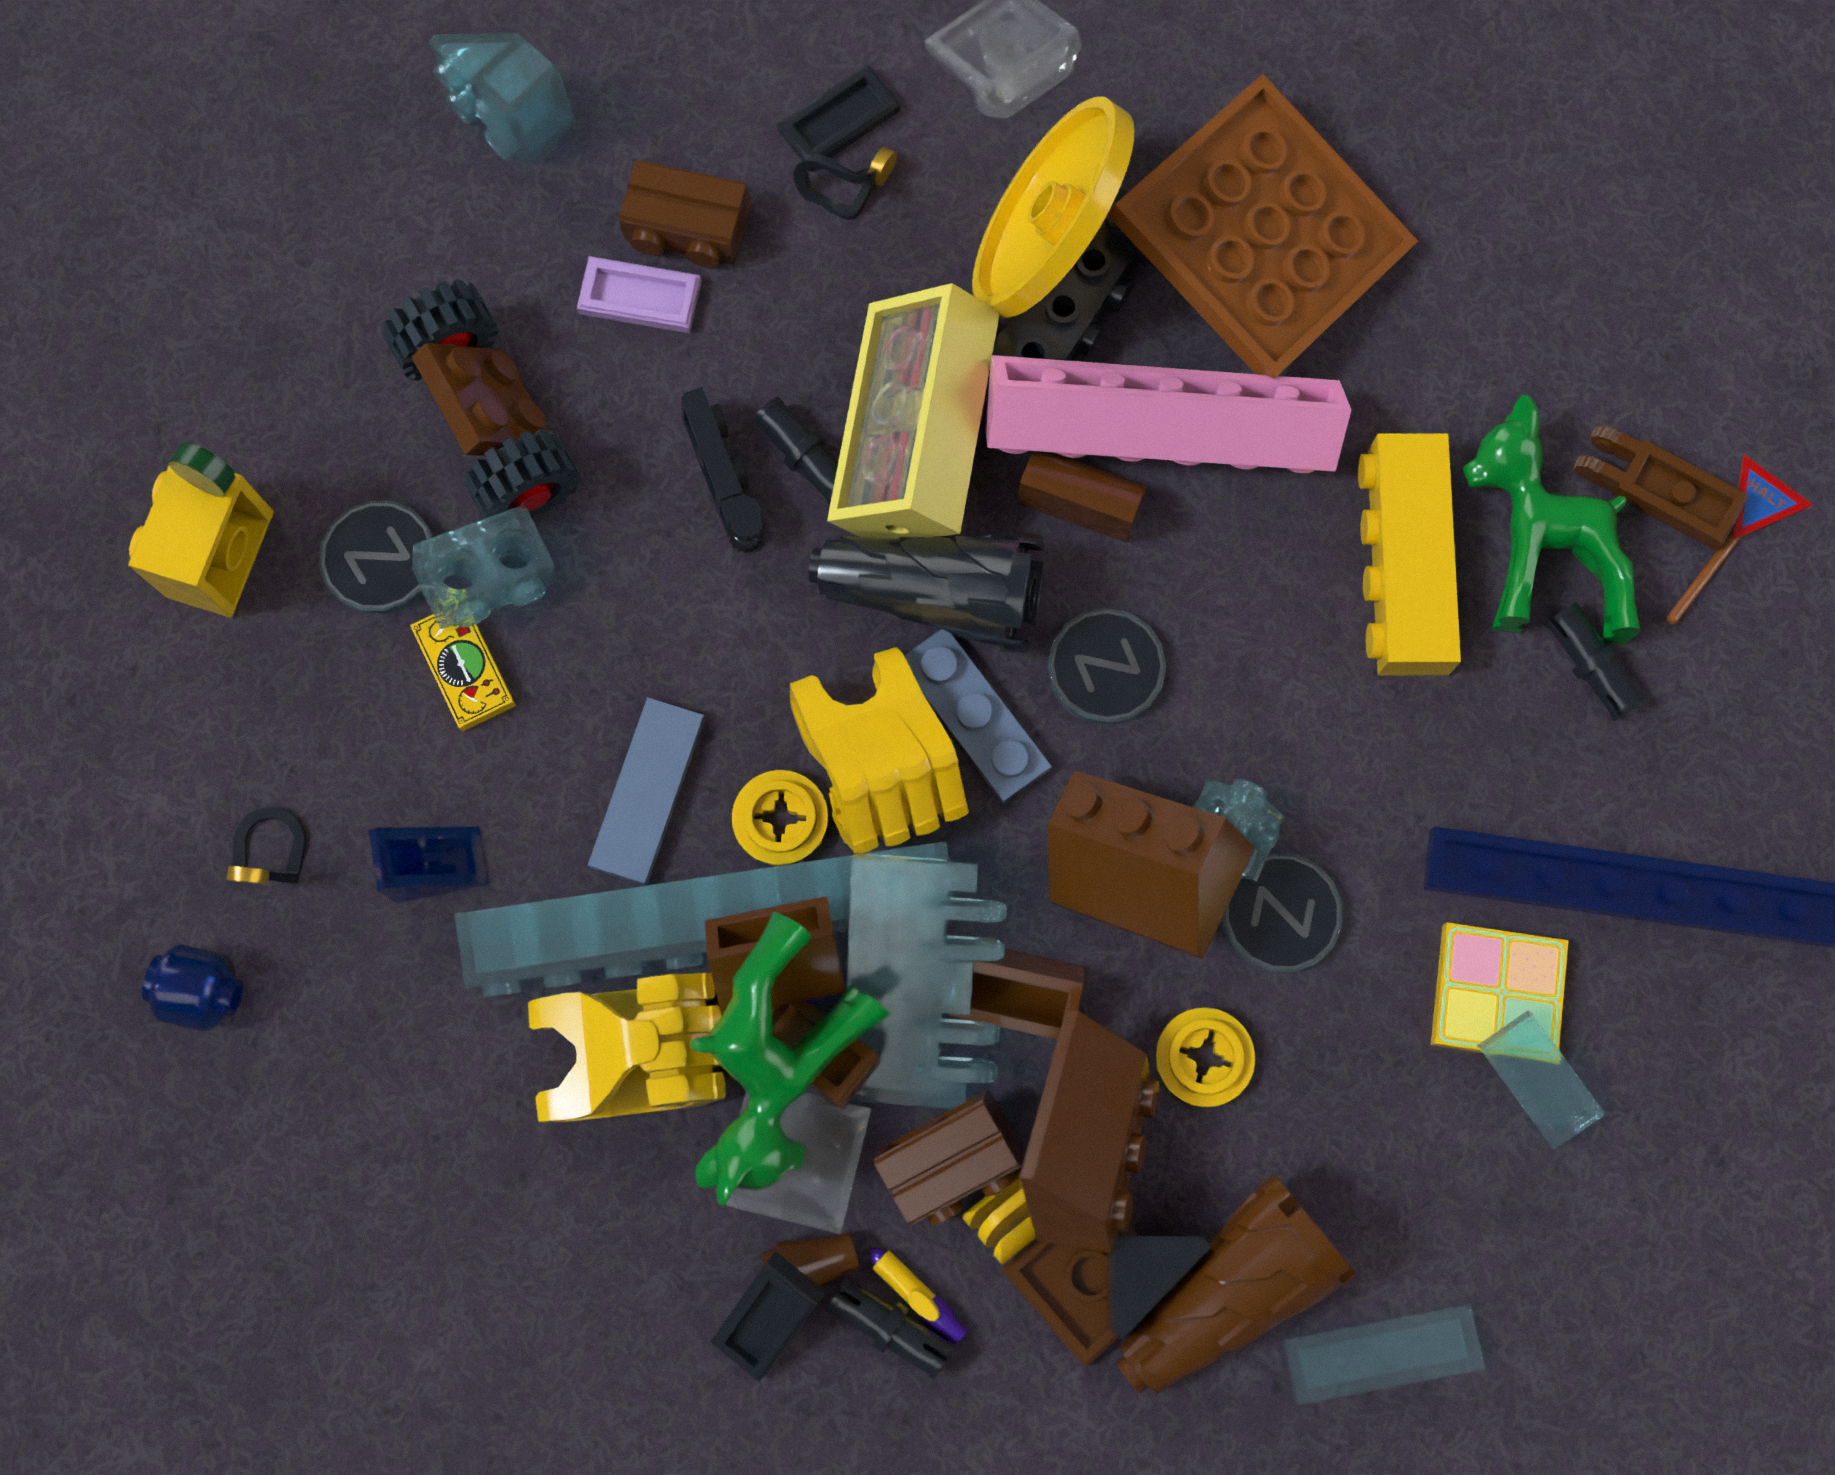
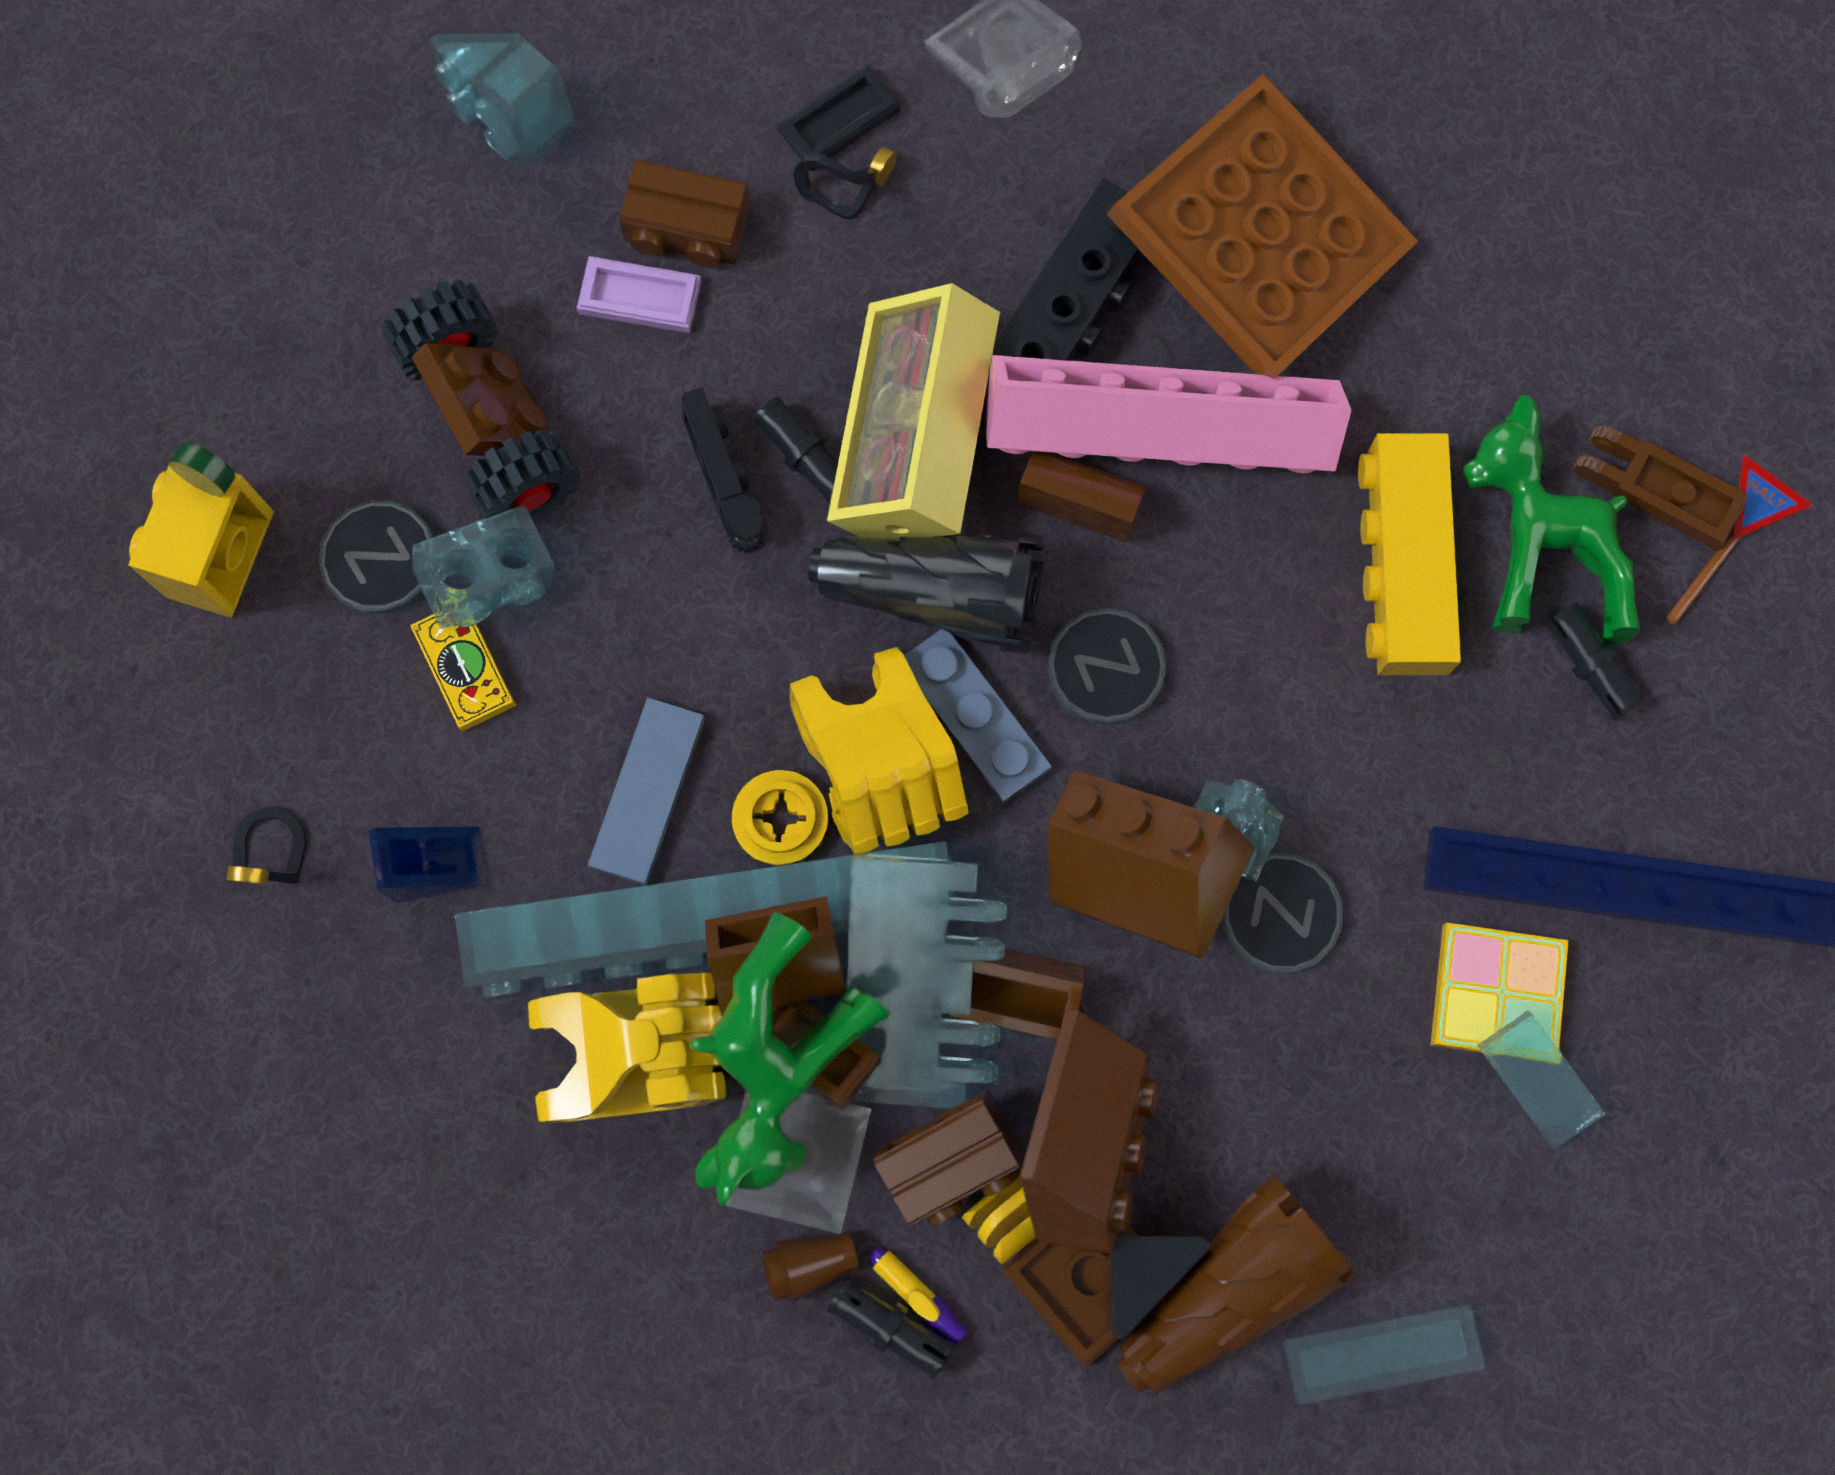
clear blue head [142,944,243,1031] -> none
black tile [710,1252,826,1382] -> none
yellow dish [972,96,1134,318] -> none
yellow gear [1156,1008,1255,1107] -> none

